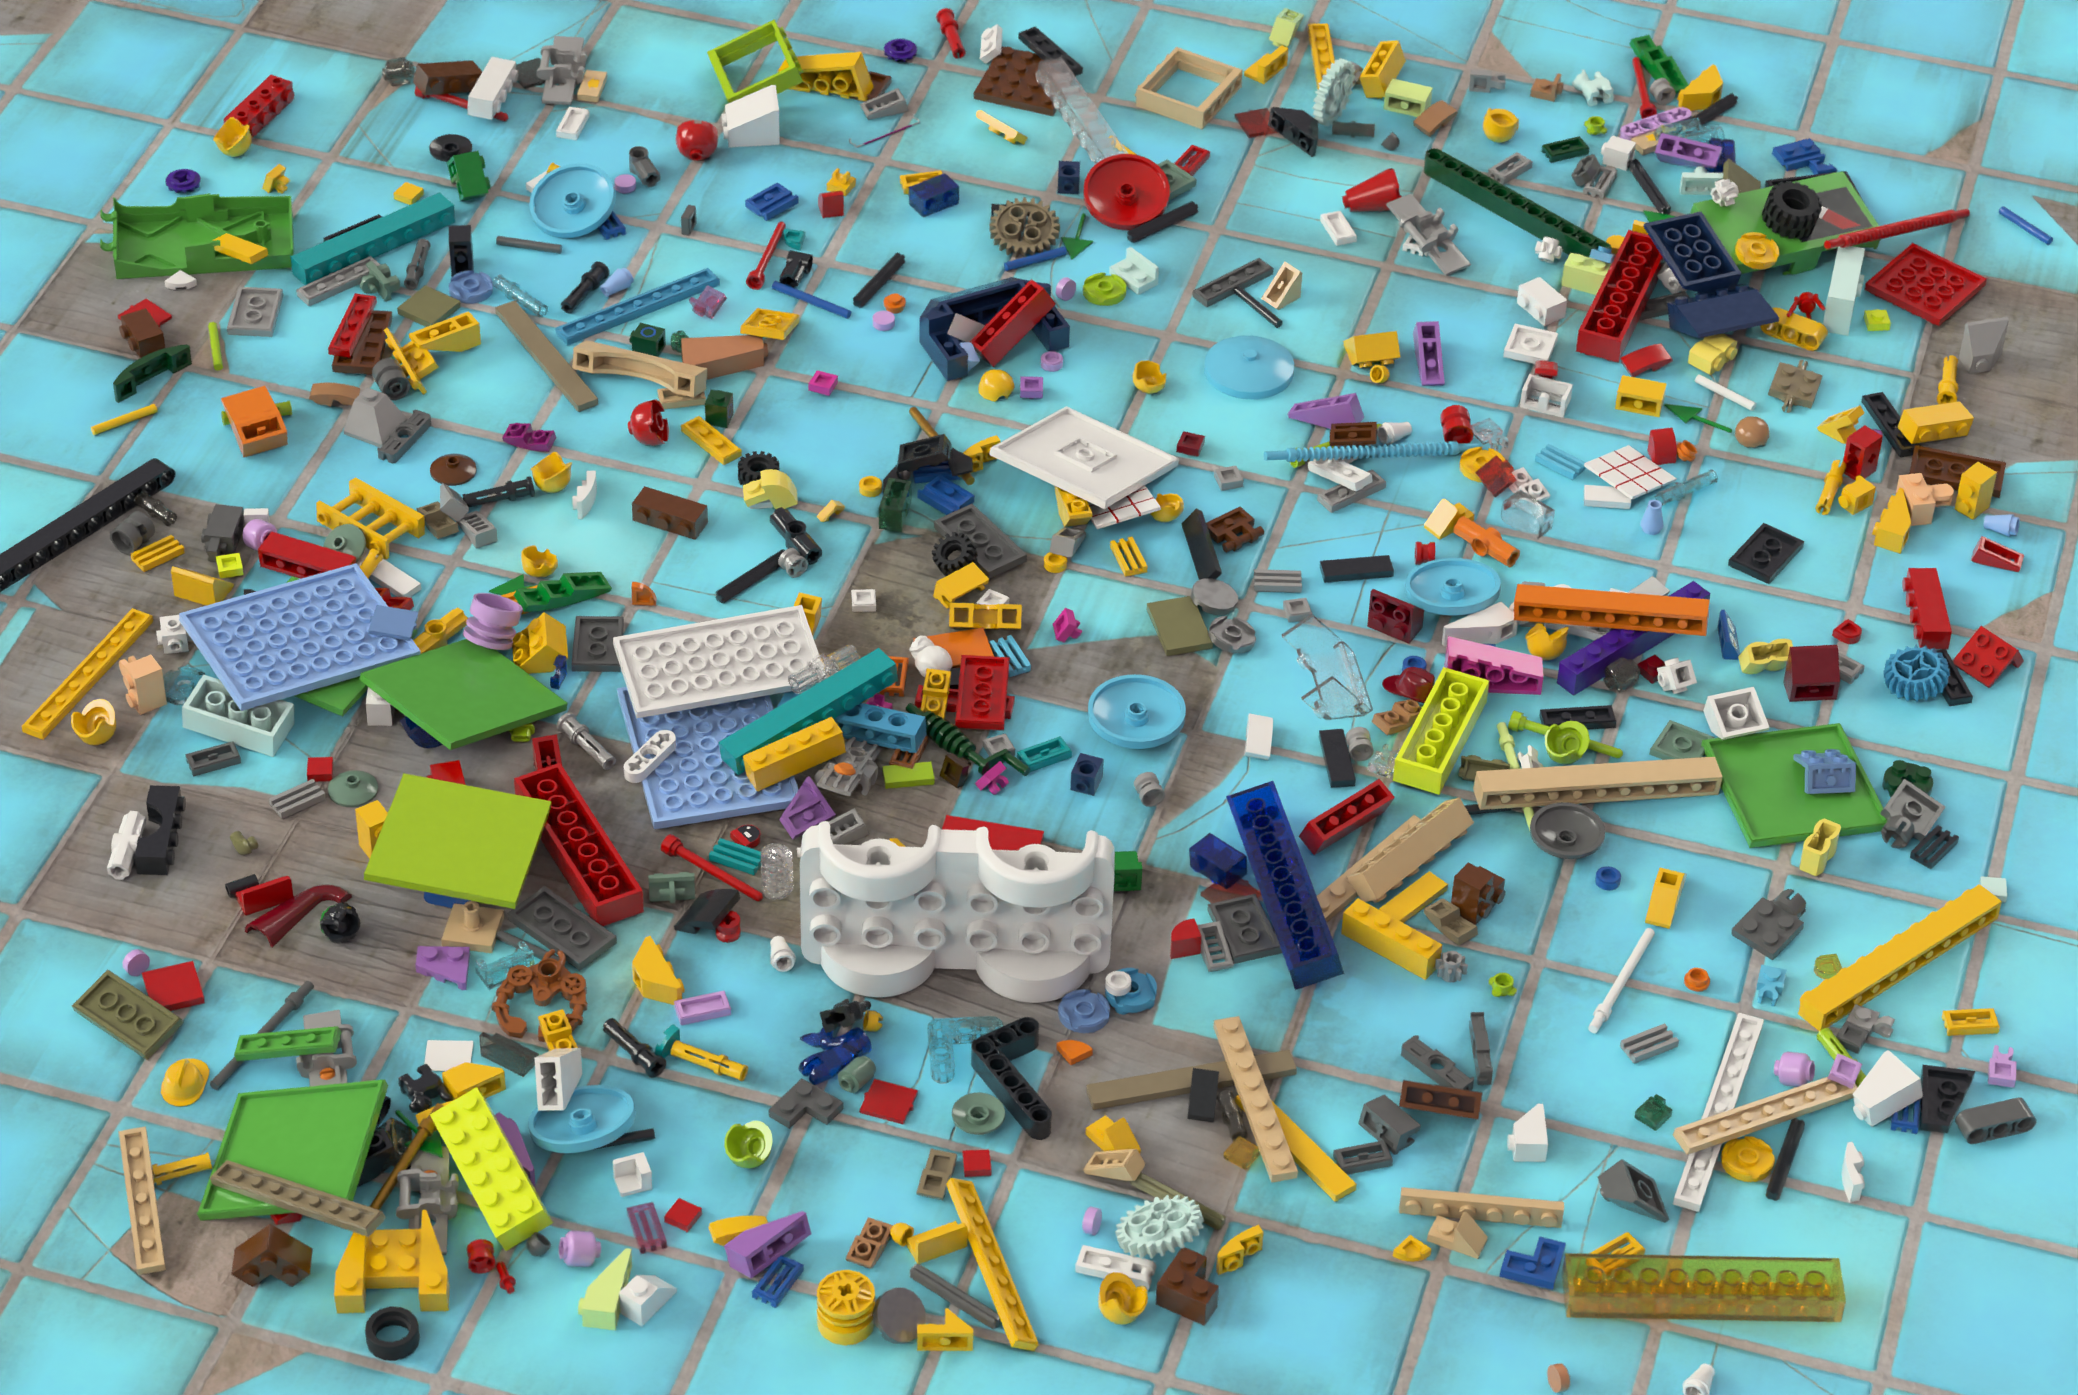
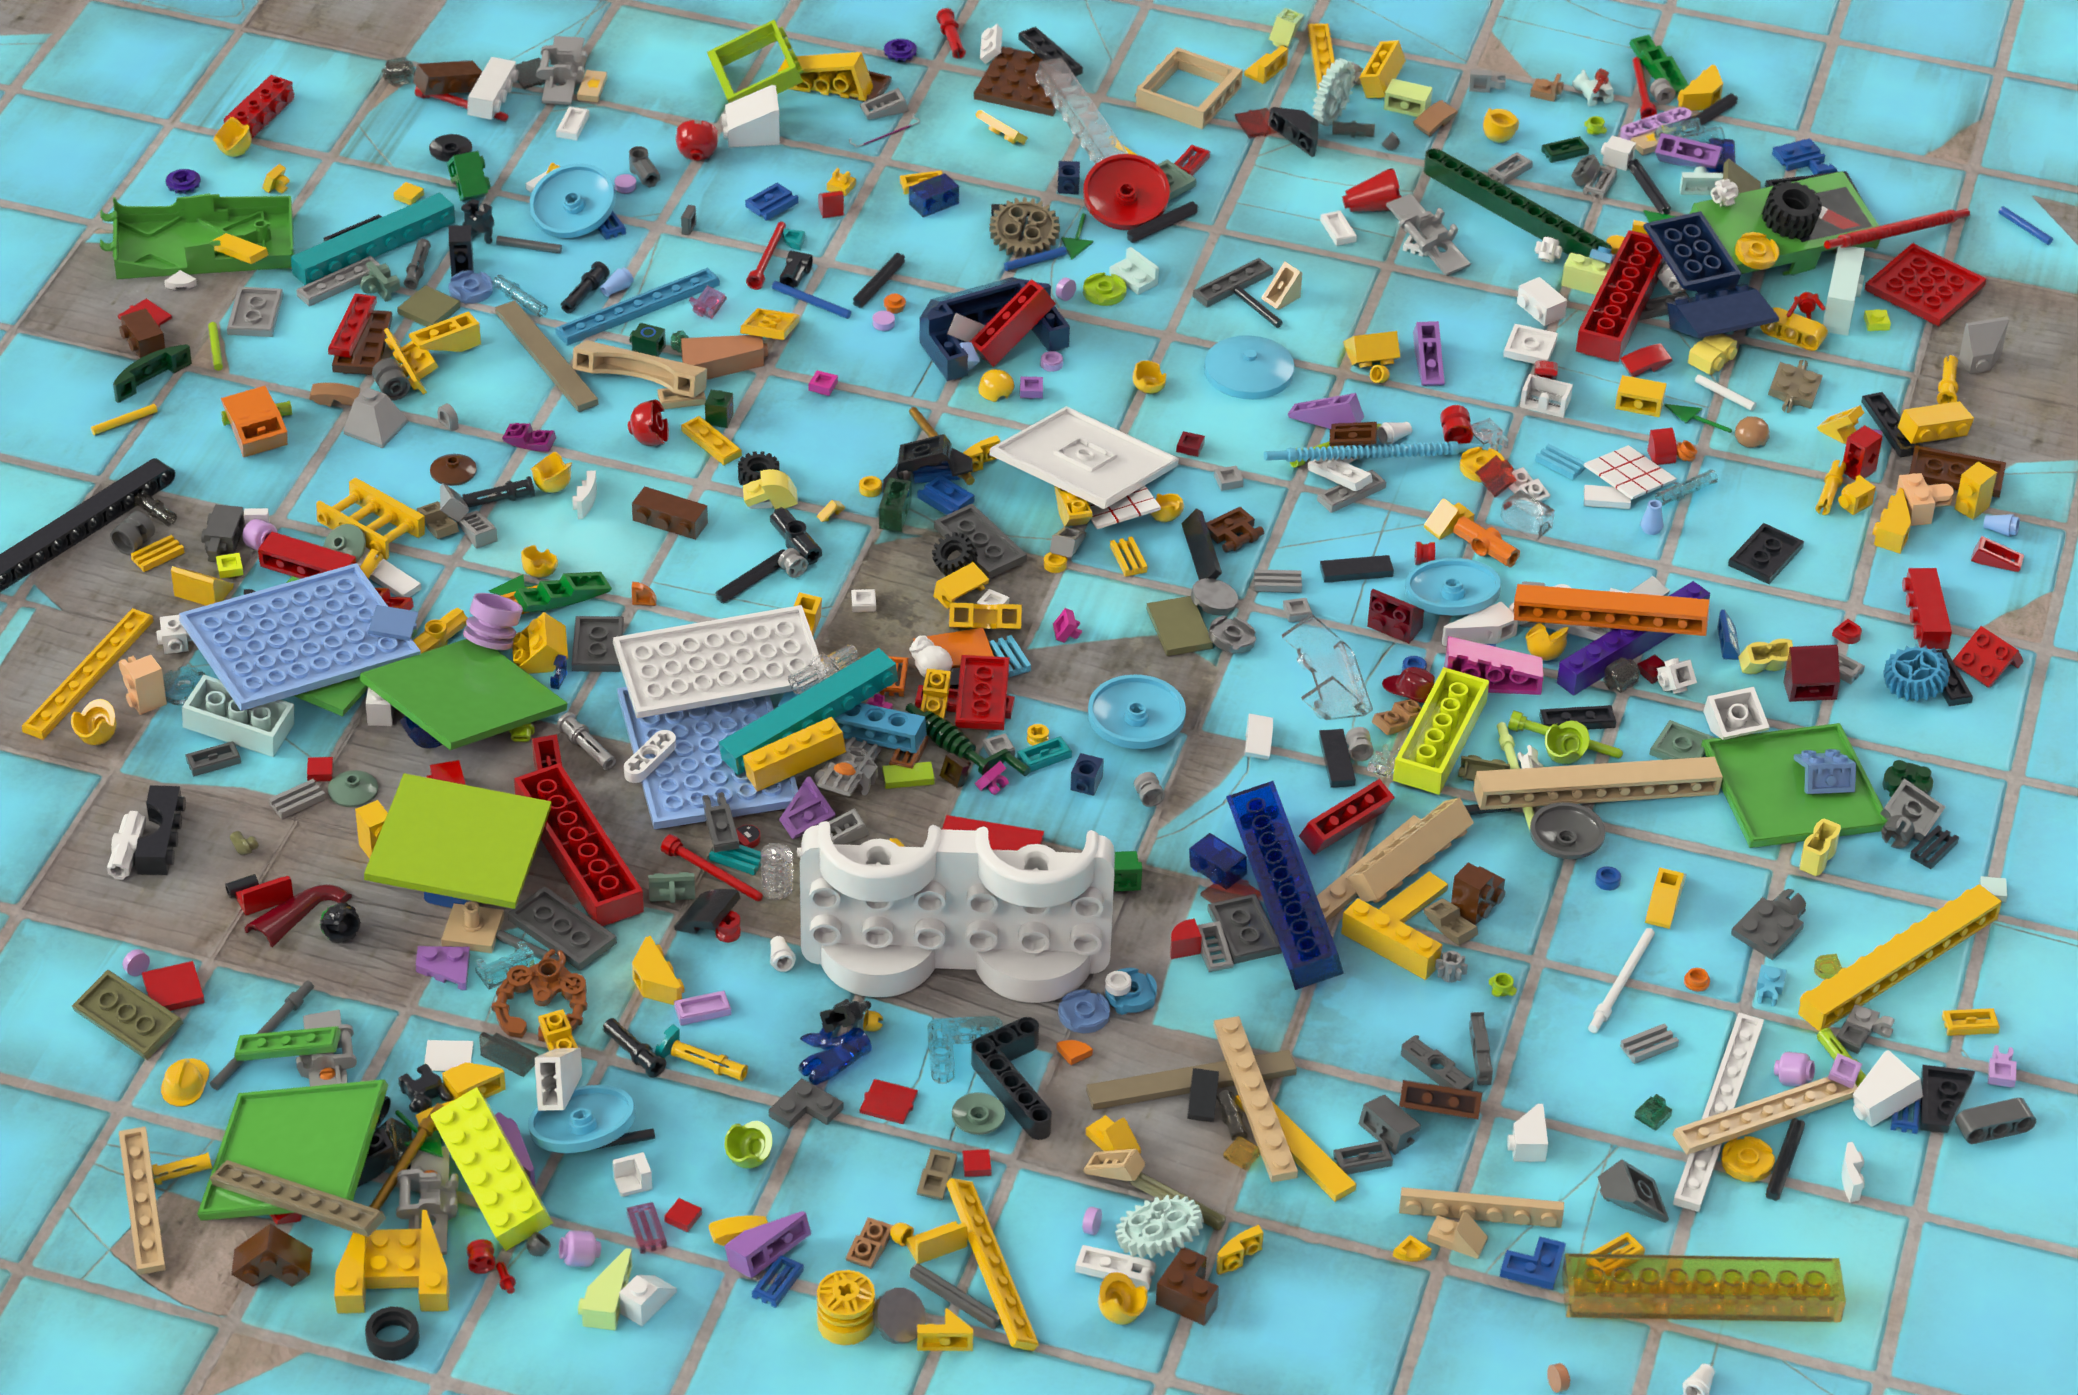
dark grey piece [377,410,431,464] -> none
sand green brick [838,1056,876,1093] -> none
none -> light grey tile [438,404,459,432]
none -> black animal [461,199,494,244]
none -> dark grey hinge [702,792,739,852]
none -> yellow bush [1027,724,1049,746]
none -> clear red hand [1593,68,1609,94]

